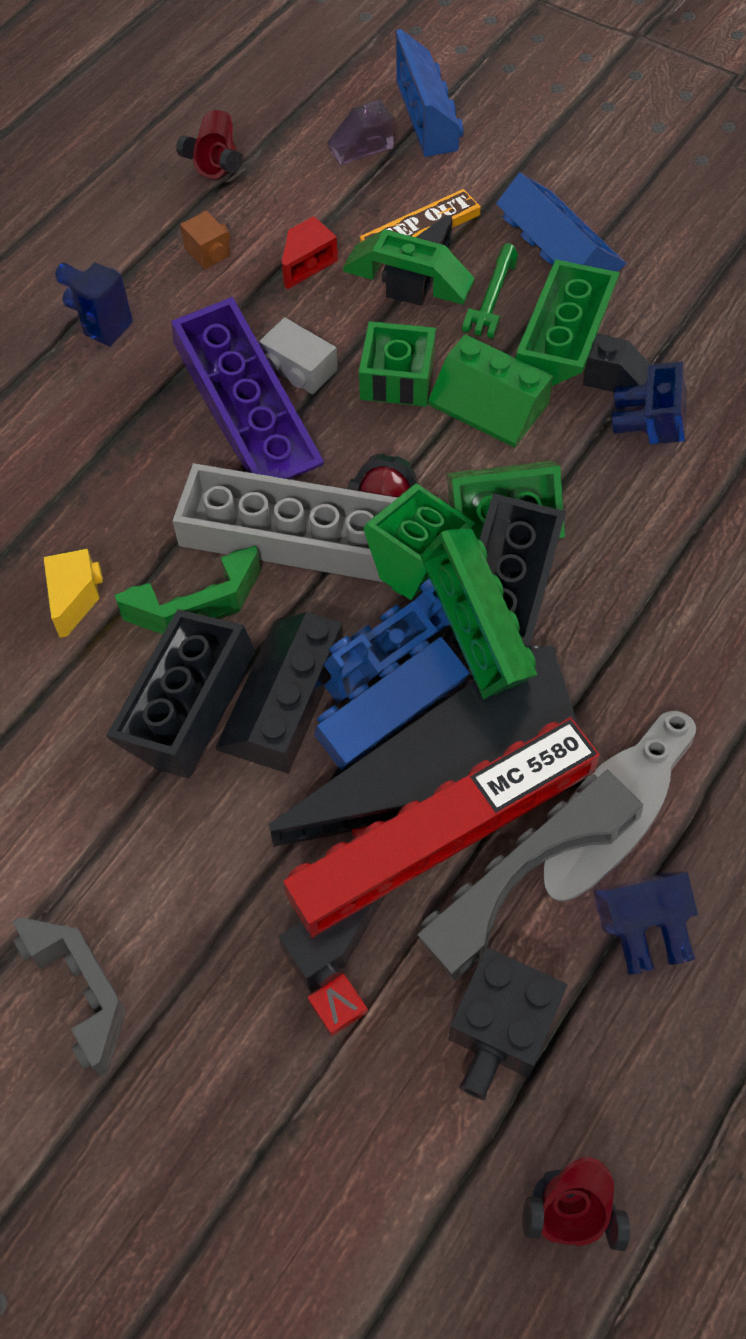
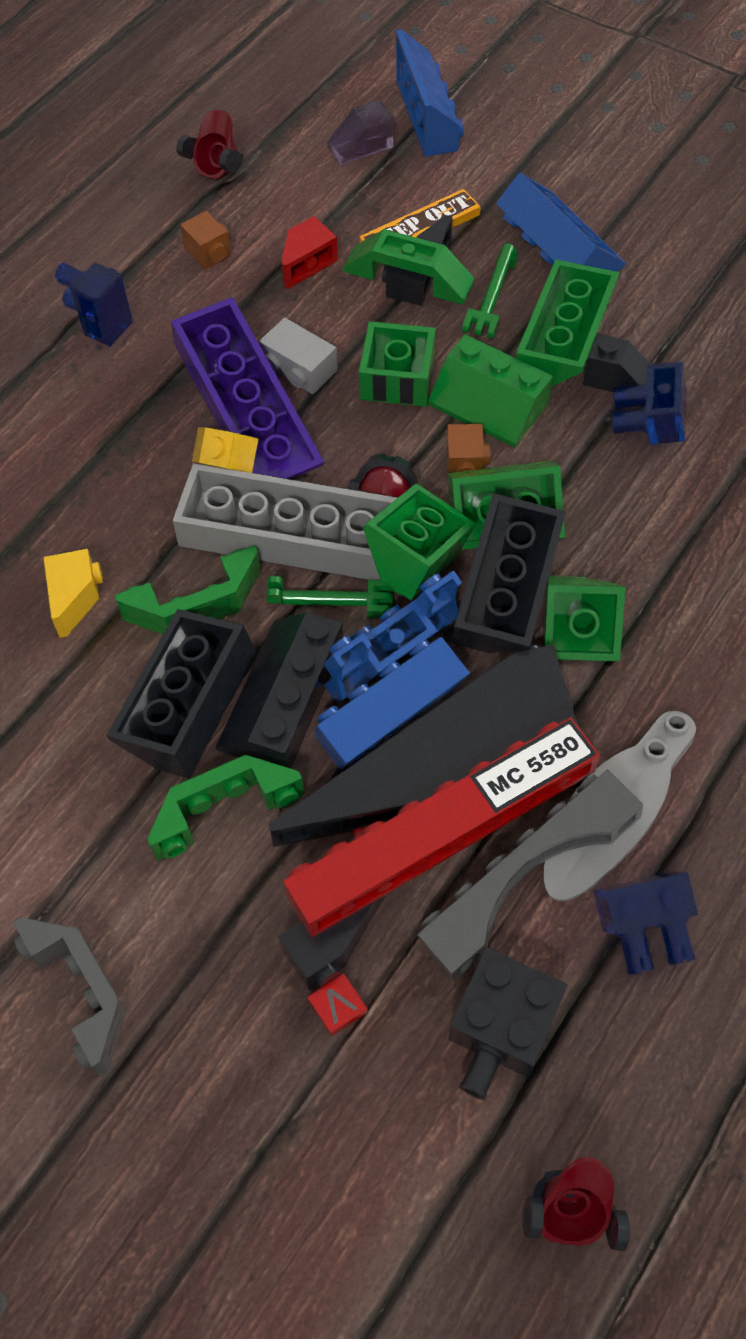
green slope [420,529,538,700] -> none
none -> green slope [147,755,305,861]
none -> yellow slope [192,427,258,473]
none -> green hinge [266,576,394,619]
none -> dark orange brick [446,424,491,473]
none -> green slope [543,576,625,661]

